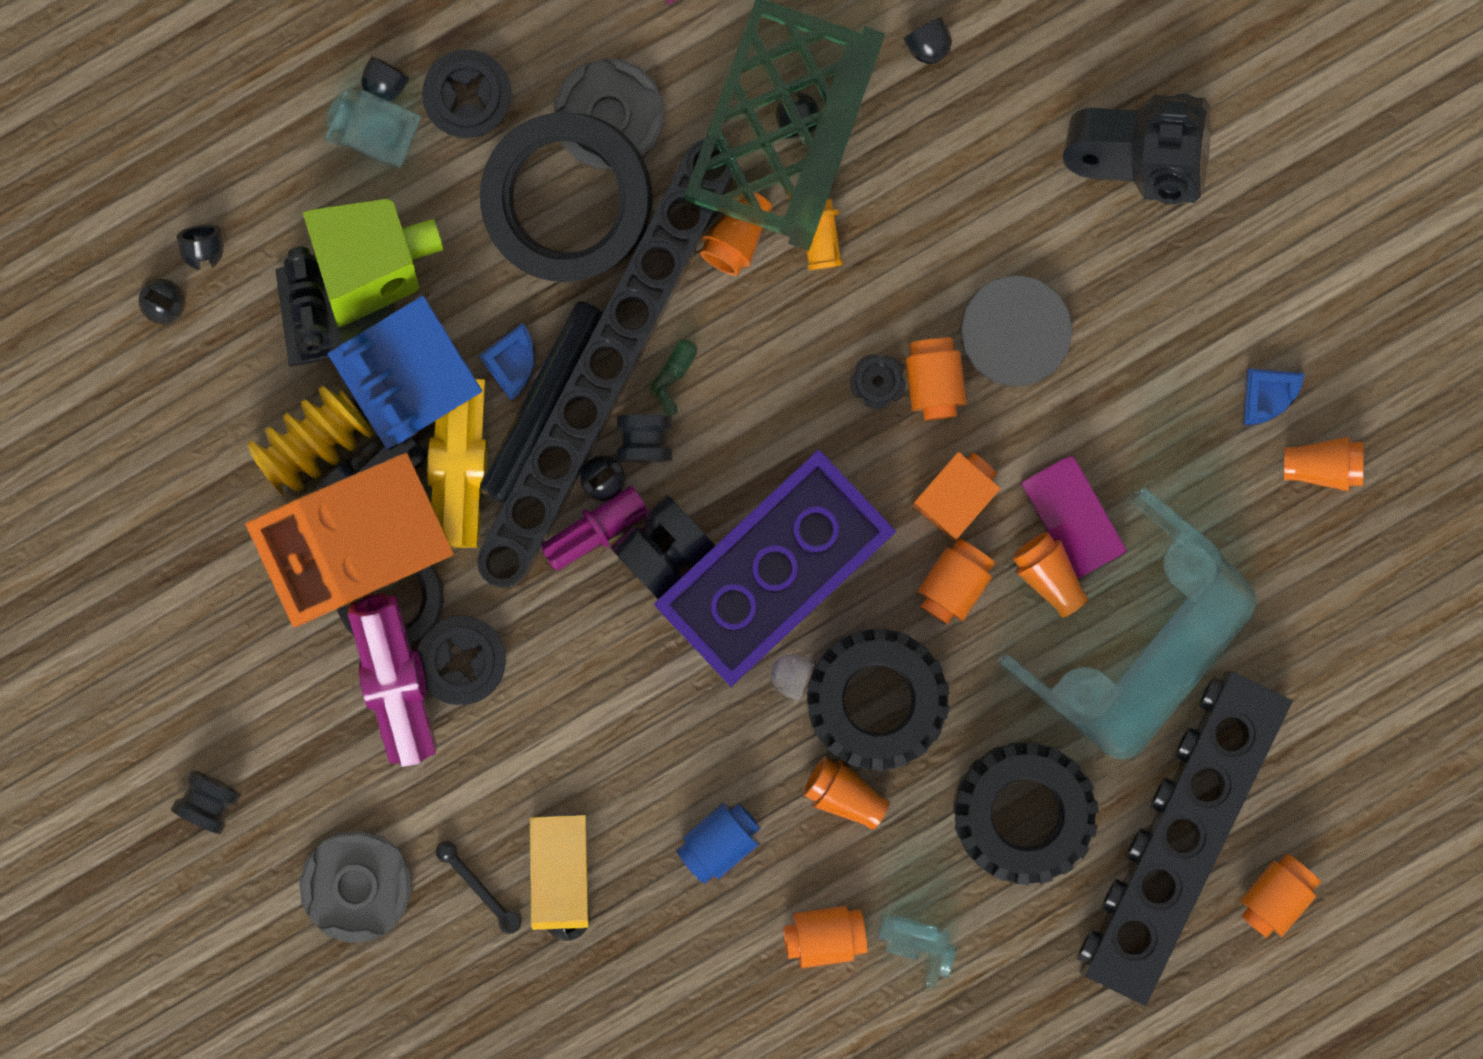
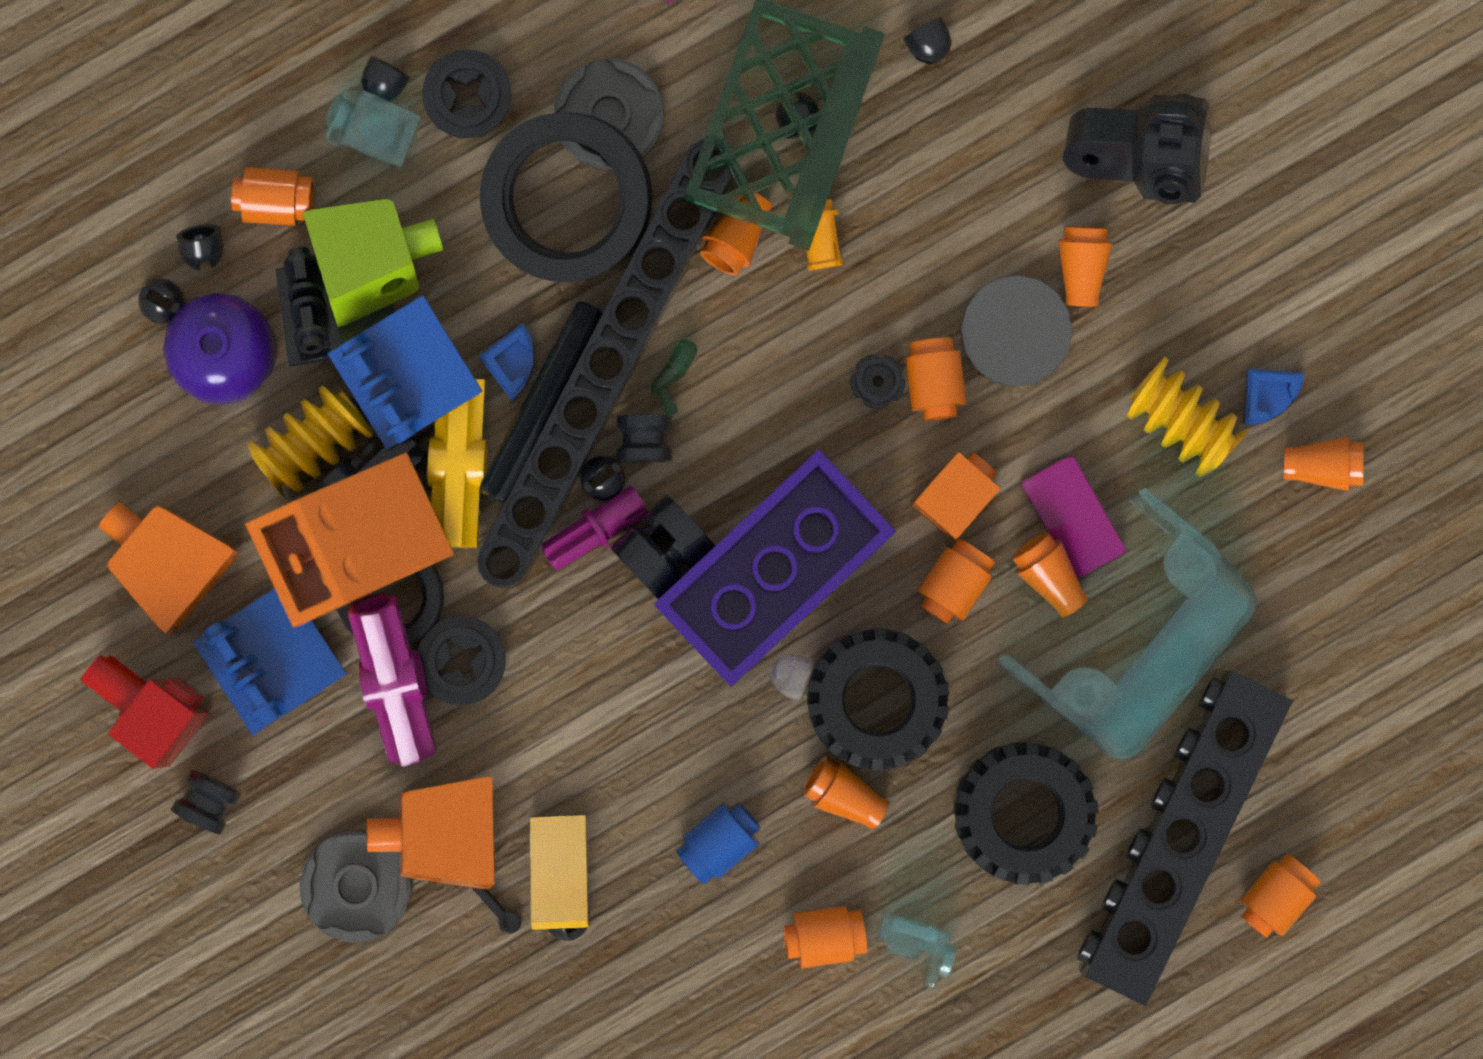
none -> red brick [80,655,211,769]
none -> orange torso [98,502,241,634]
none -> dark purple cylinder [163,293,277,405]
none -> blue hinge [192,588,347,735]
none -> orange brick [231,167,315,226]
none -> orange torso [366,777,494,889]
none -> orange cone [1058,226,1113,307]
none -> yellow piece [1126,356,1250,477]

